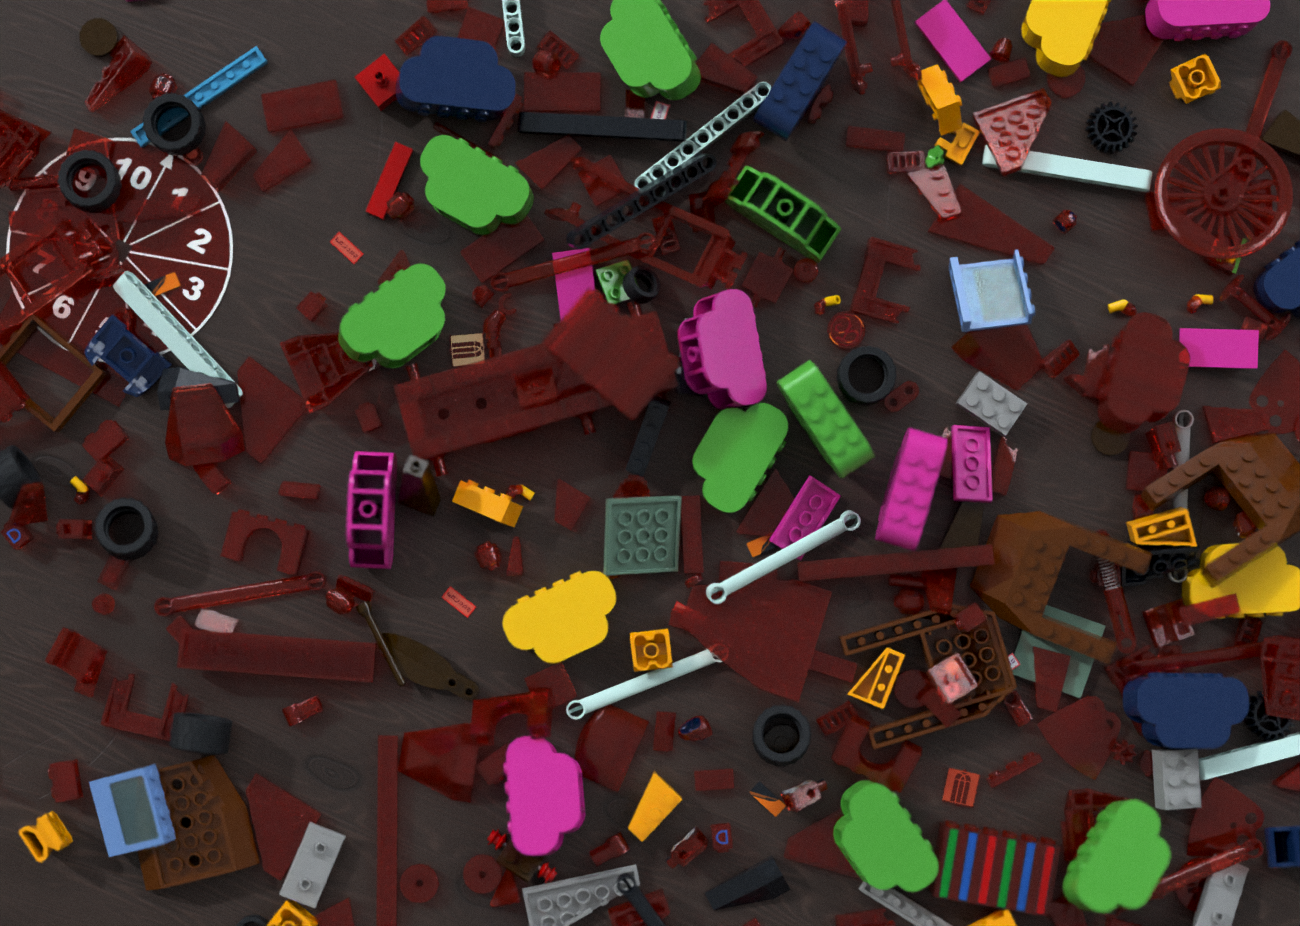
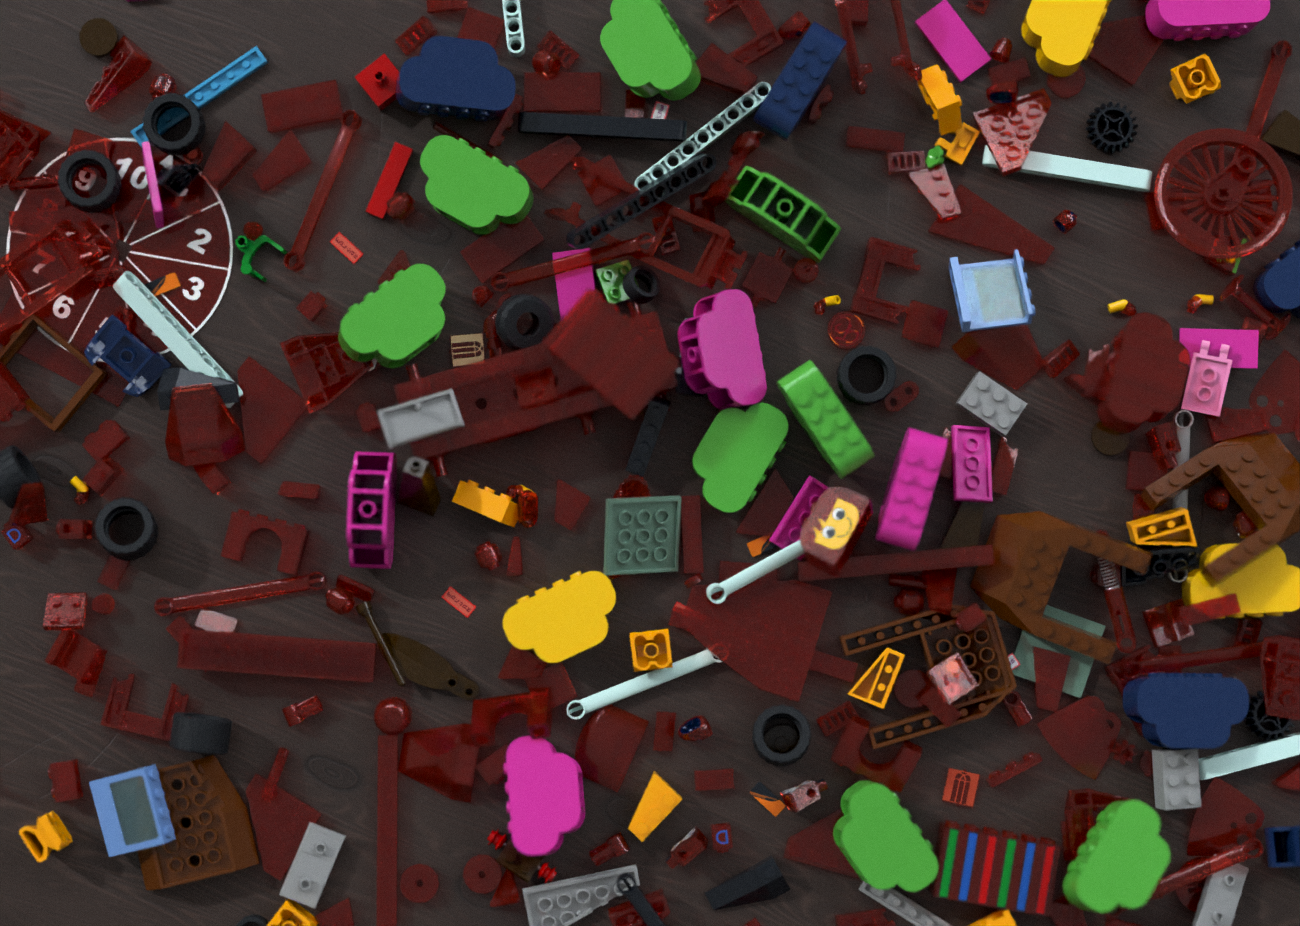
none -> clear red plate [43,592,88,630]
none -> dark pink tile [142,141,164,228]
none -> black wedge [157,164,203,198]
none -> green piece [235,235,287,282]
none -> clear red plate [243,222,263,240]
none -> clear red axle [260,747,289,803]
none -> clear red piece [284,110,362,272]
none -> clear red cylinder [374,697,412,735]
none -> light grey container [377,389,464,449]
none -> black tyre [495,294,554,352]
none -> clear red wing [498,645,547,680]
none -> clear red plate [518,490,538,528]
none -> clear red brick [800,486,873,578]
none -> clear red plate [901,300,948,348]
none -> clear red rock [986,79,1018,105]
none -> bright pink tile [1181,340,1232,417]

